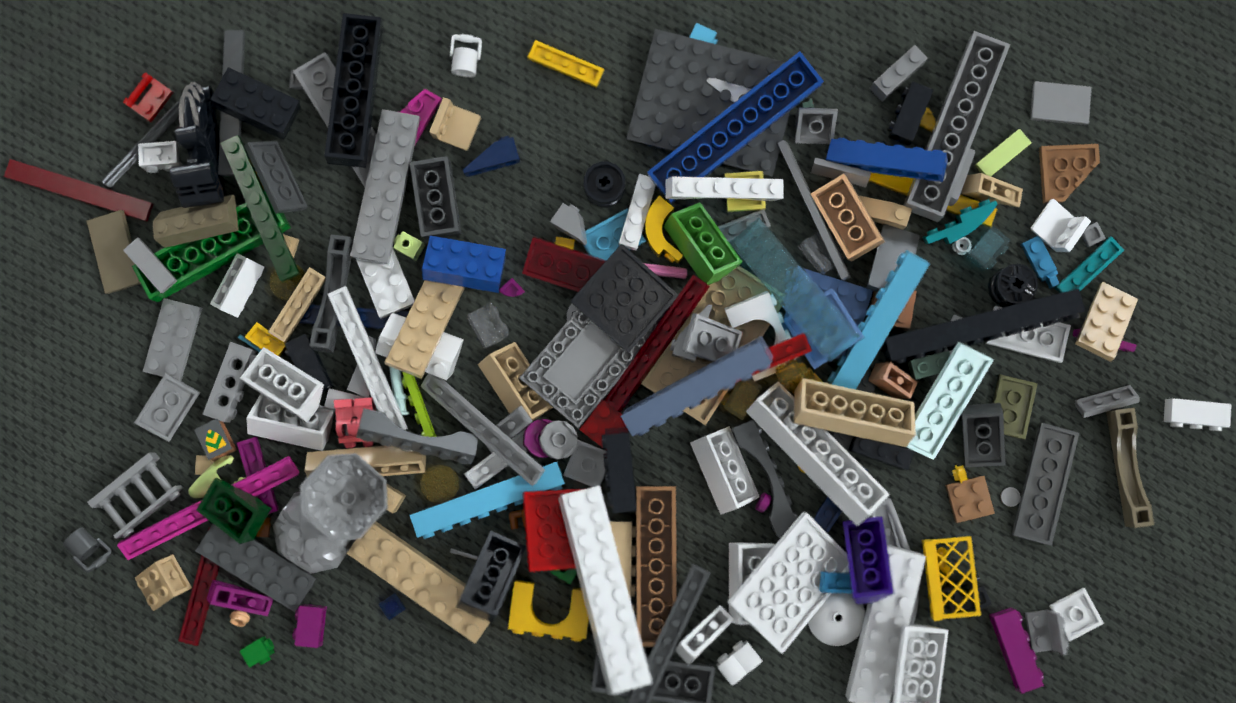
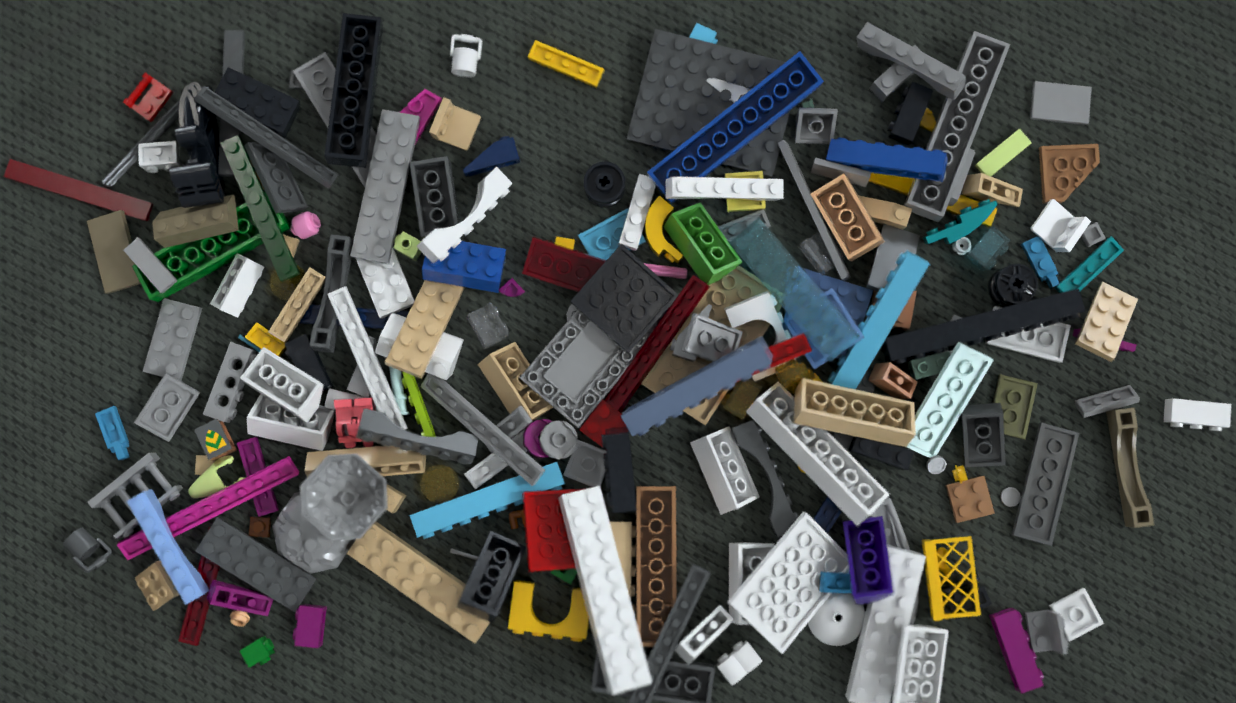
dark green slope [197,478,271,544] -> none
clear blue plate [379,593,406,620] -> none
light grey slope [550,203,587,246] -> none
magenta tile [755,492,771,513] -> none
none -> dark azure hinge [95,406,130,460]
none -> light blue arch [127,489,209,605]
none -> dark grey tile [194,86,338,189]
none -> bright pink head [290,211,321,239]
none -> white arch [416,167,512,263]
none -> light grey arch [856,22,966,101]
none -> light grey piece [926,456,946,474]

